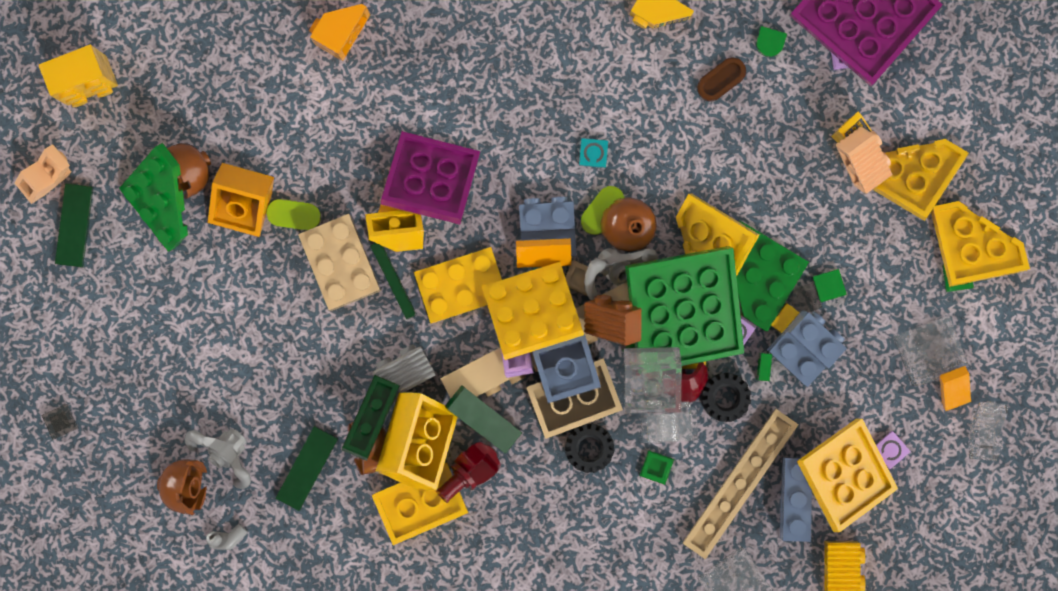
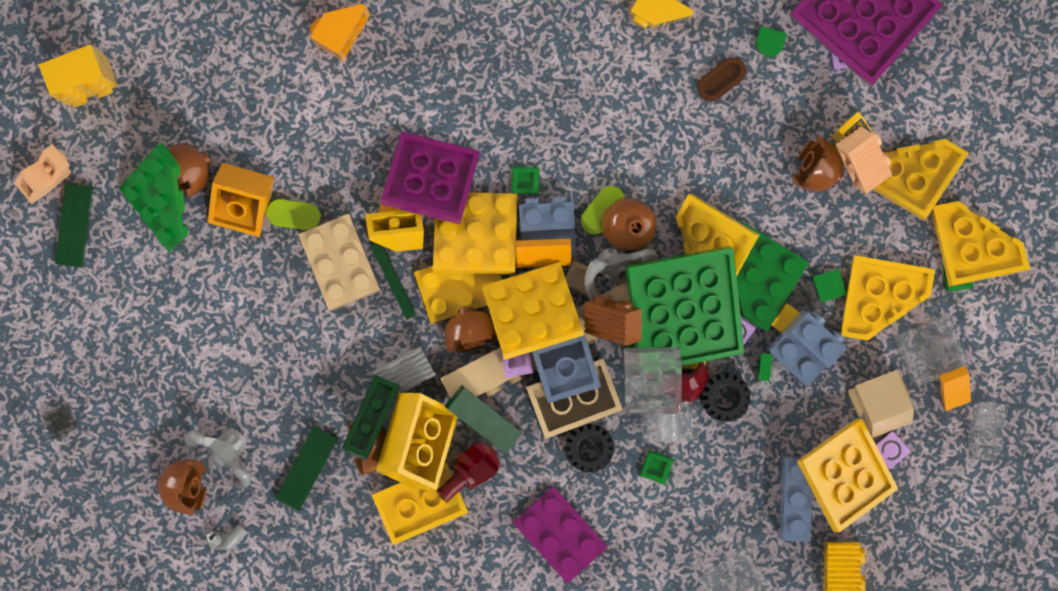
teal tile [579,138,608,168] -> none
tan plate [682,409,799,559] -> none
none -> yellow plate [433,192,517,274]
none -> dark orange cylinder [444,307,499,353]
none -> green tile [512,167,539,195]
none -> magenta plate [513,486,608,584]
none -> dark orange cylinder [792,136,844,193]
none -> yellow plate [840,255,935,341]
none -> tan plate [848,370,914,438]

